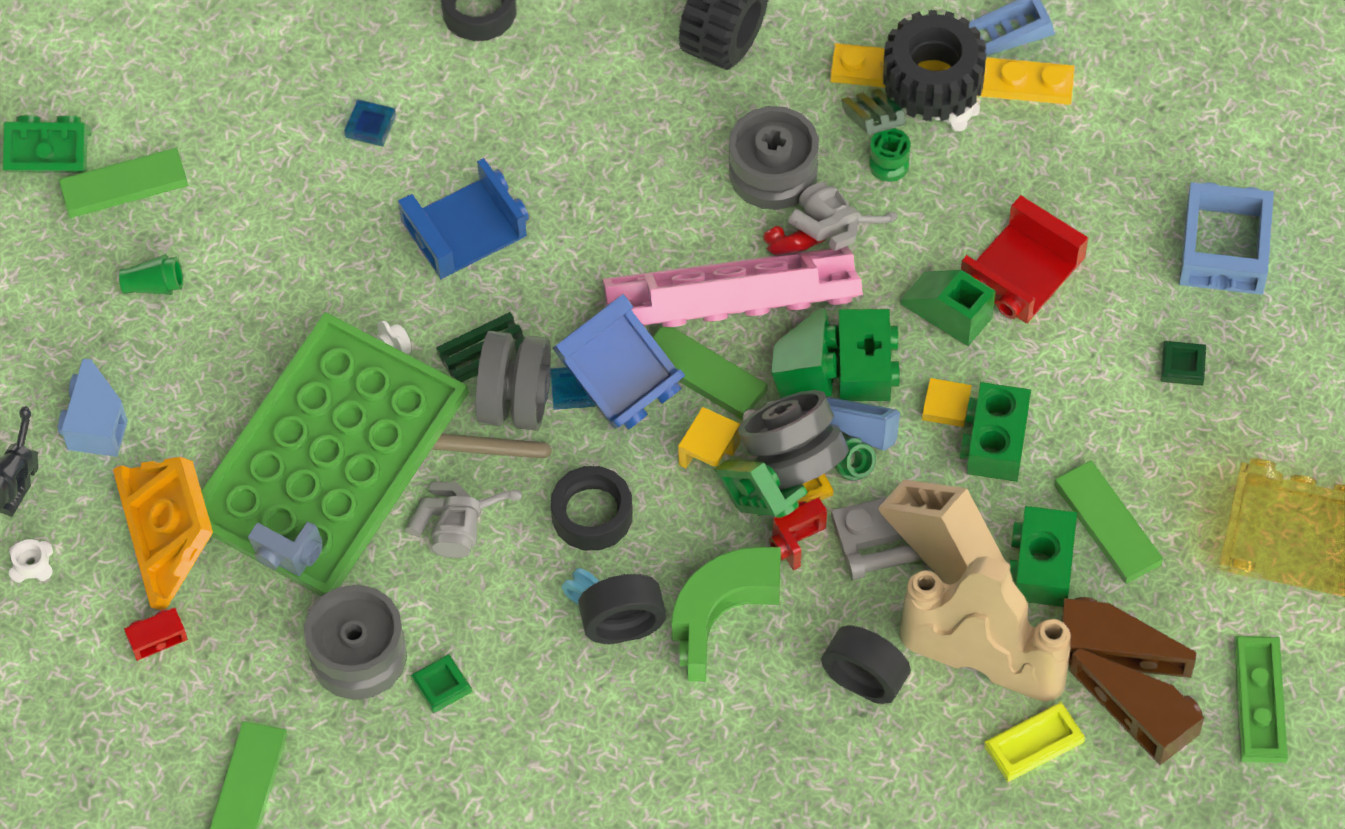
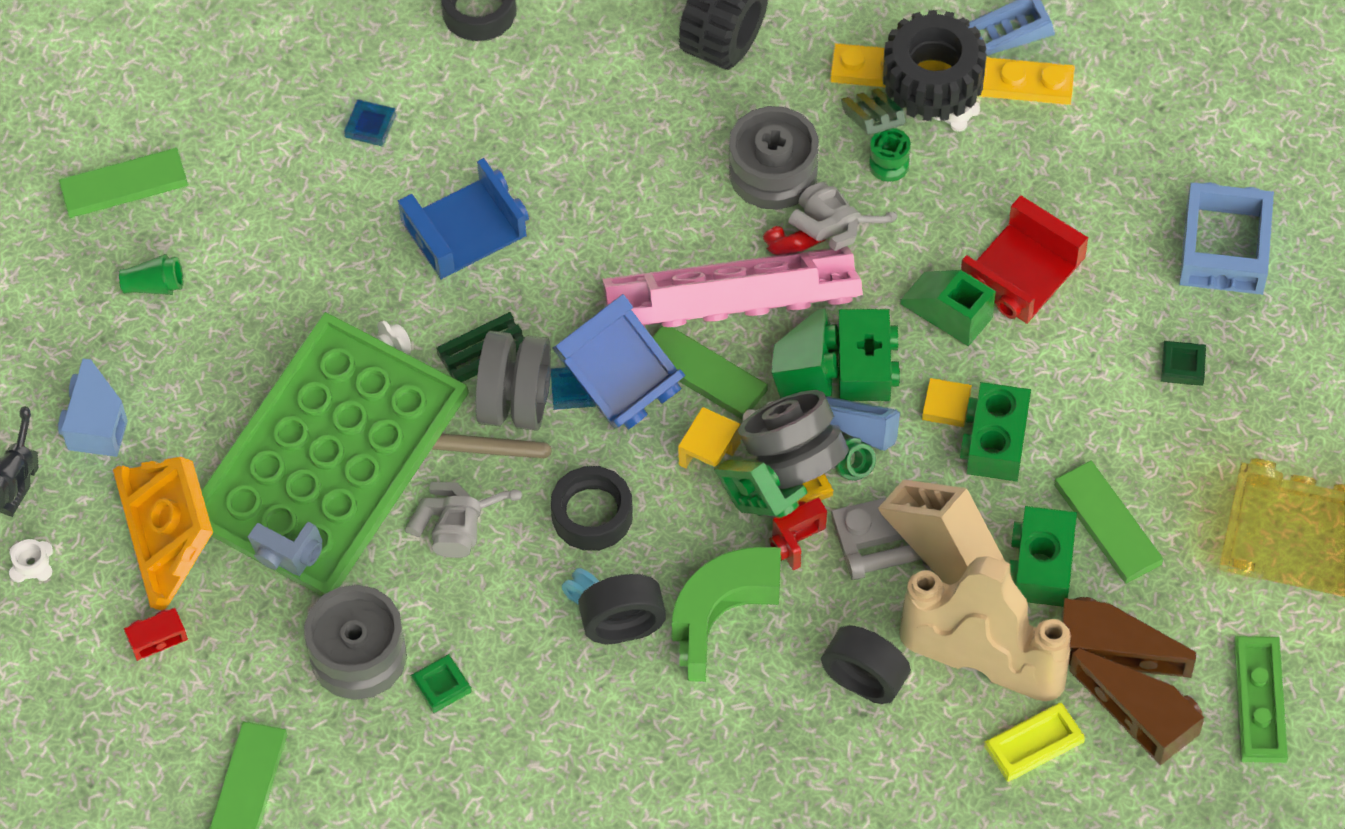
green bracket [3,115,92,173] -> none

